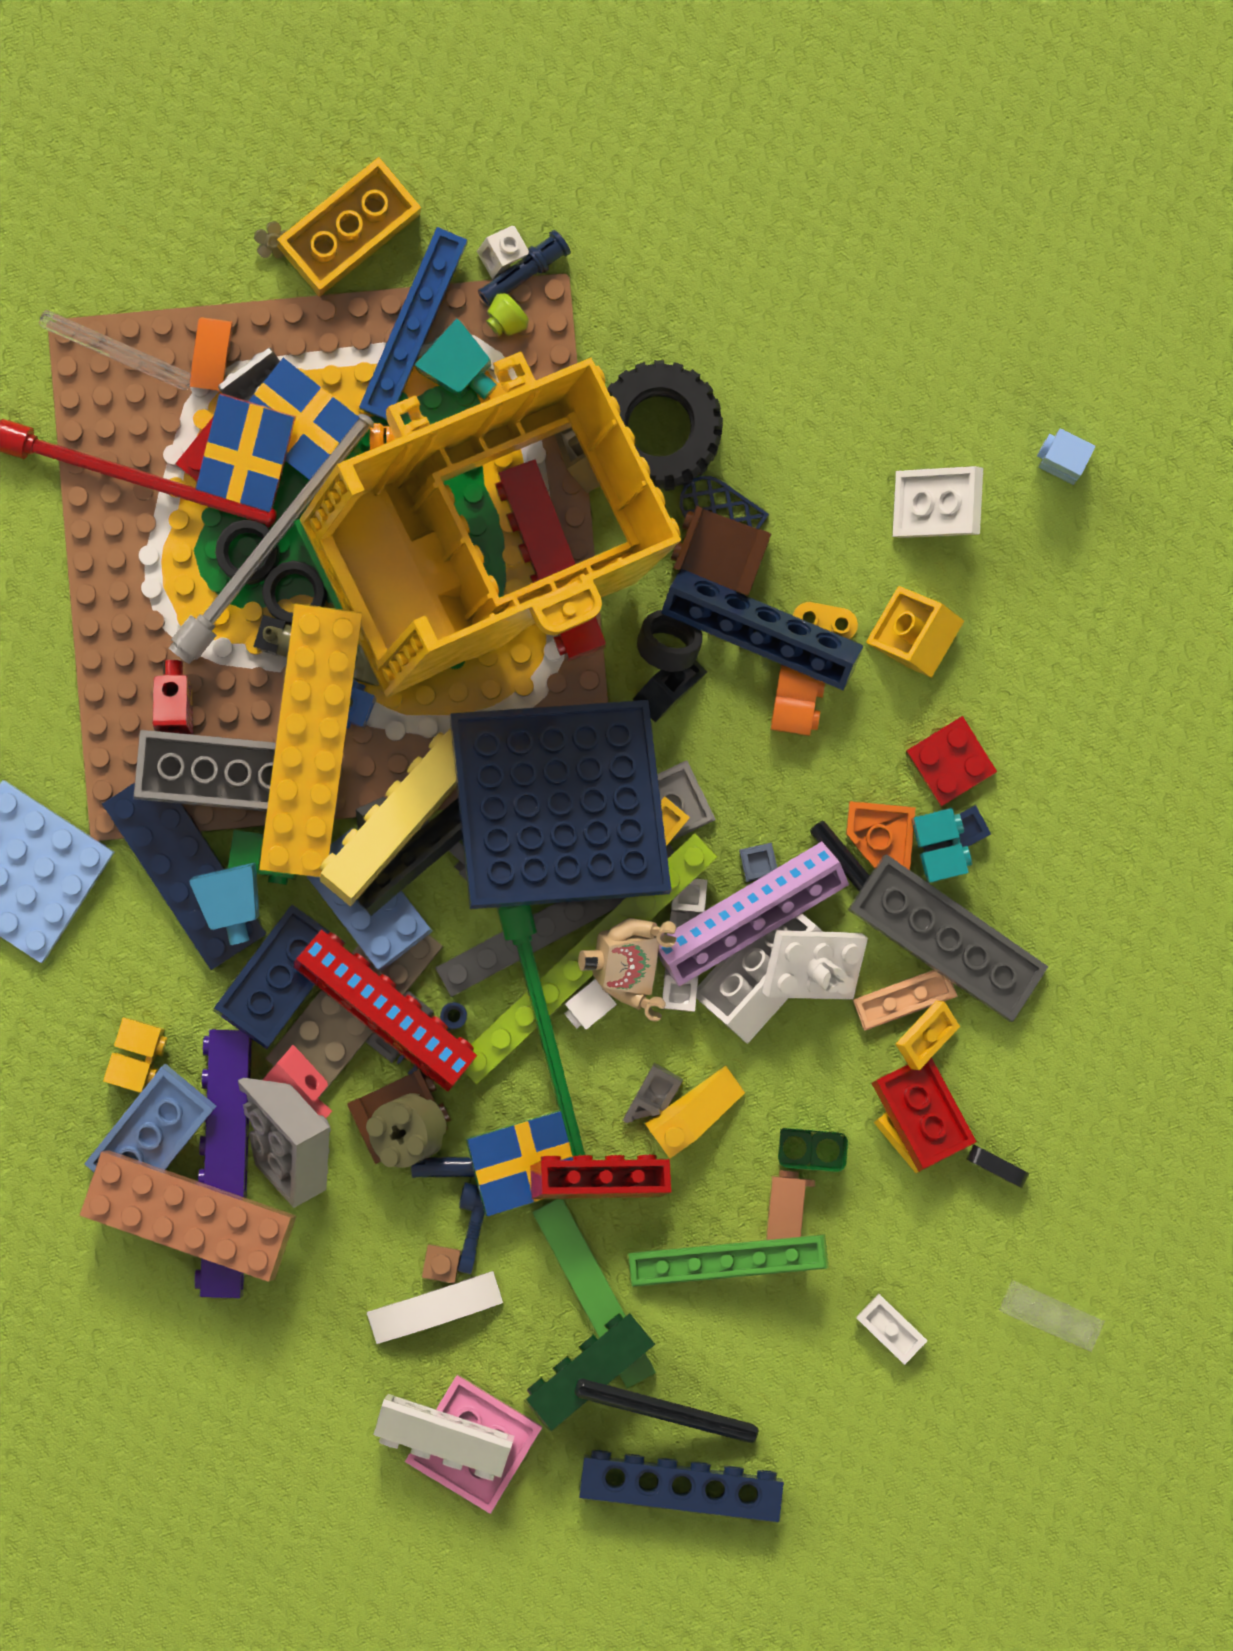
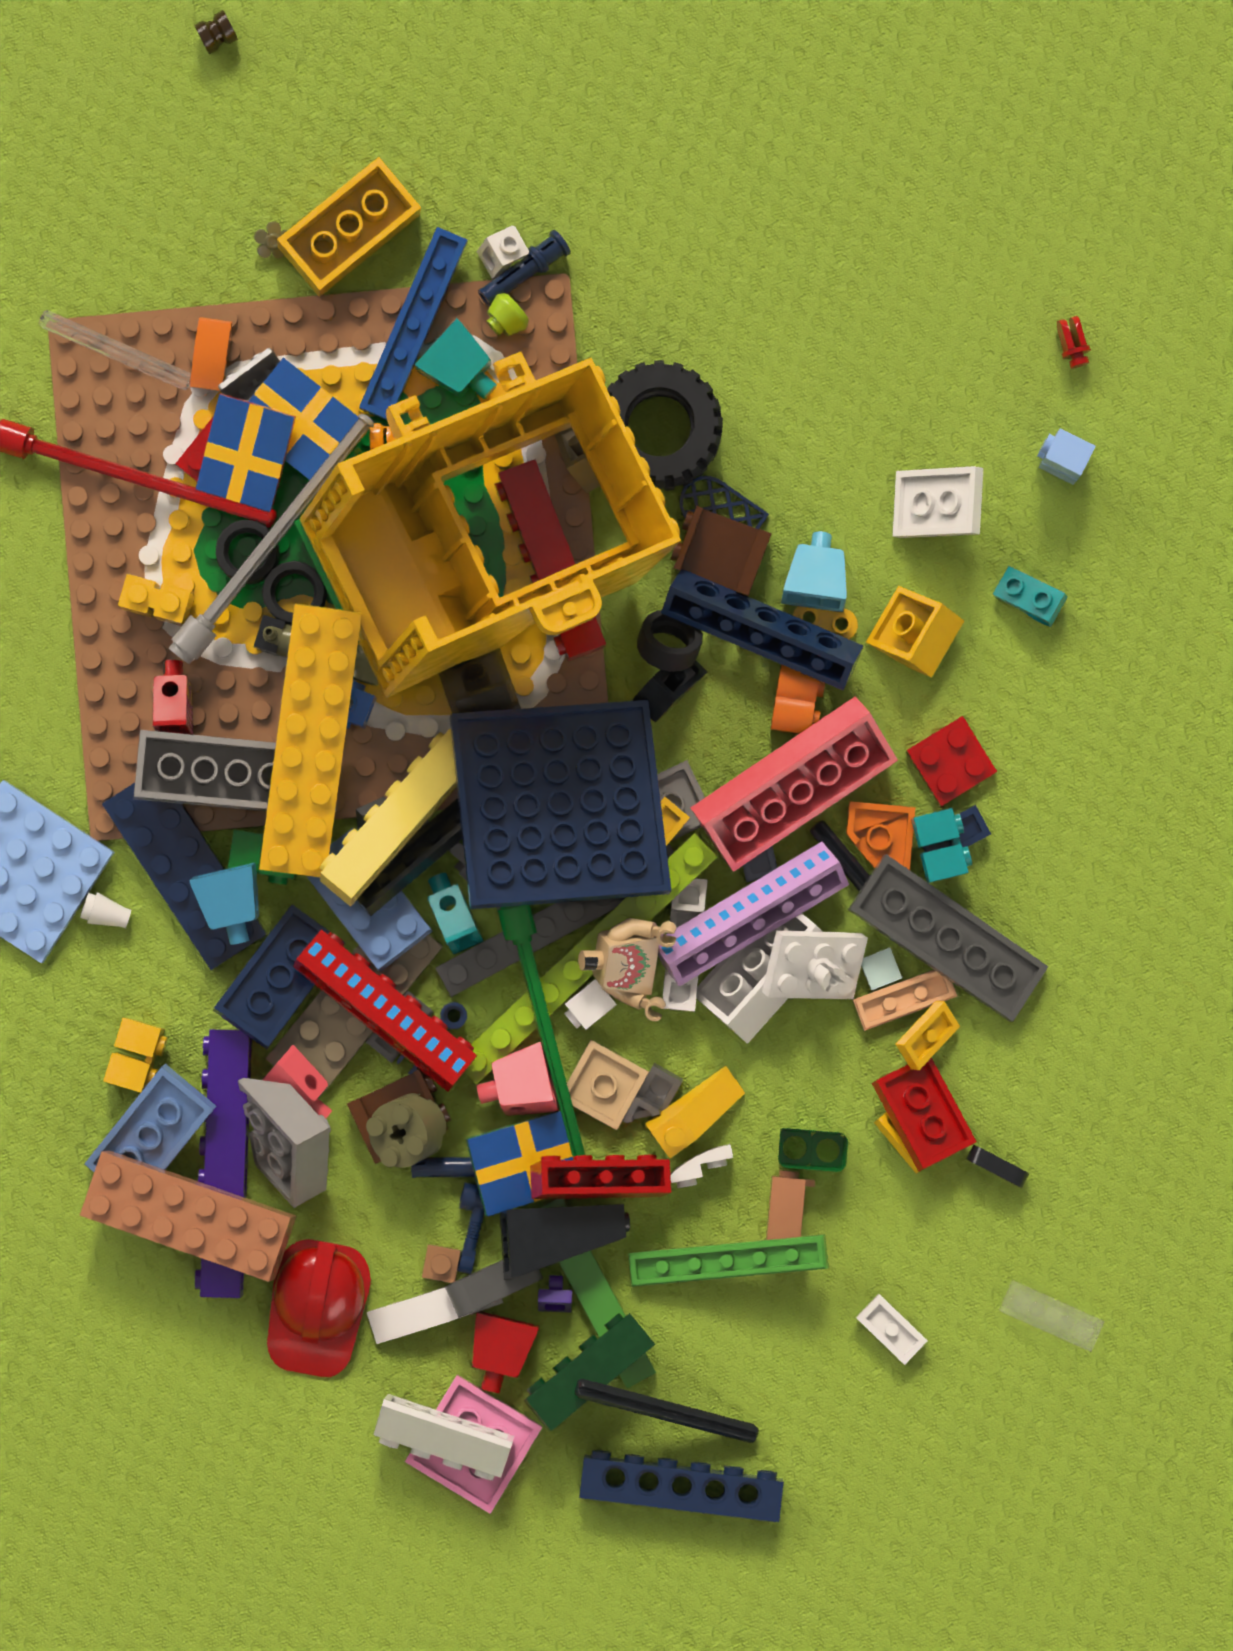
none -> white cone [80,892,131,929]
none -> yellow piece [118,574,195,626]
none -> dark brown wheel [194,10,238,54]
none -> red piece [267,1239,371,1377]
none -> teal torso [427,873,484,954]
none -> clear smoke slope [438,648,521,713]
none -> dark grey beam [445,1259,543,1318]
none -> red torso [472,1311,539,1393]
none -> coral torso [476,1042,559,1116]
none -> black slope [500,1204,630,1280]
none -> dark purple tile [538,1275,572,1313]
none -> tan plate [567,1040,649,1130]
none -> white slope [671,1144,733,1188]
none -> coral brick [690,697,898,872]
none -> medium azure torso [781,531,847,612]
none -> light aqua tile [861,948,902,990]
none -> teal plate [993,566,1068,627]
none -> red arm [1057,316,1091,369]

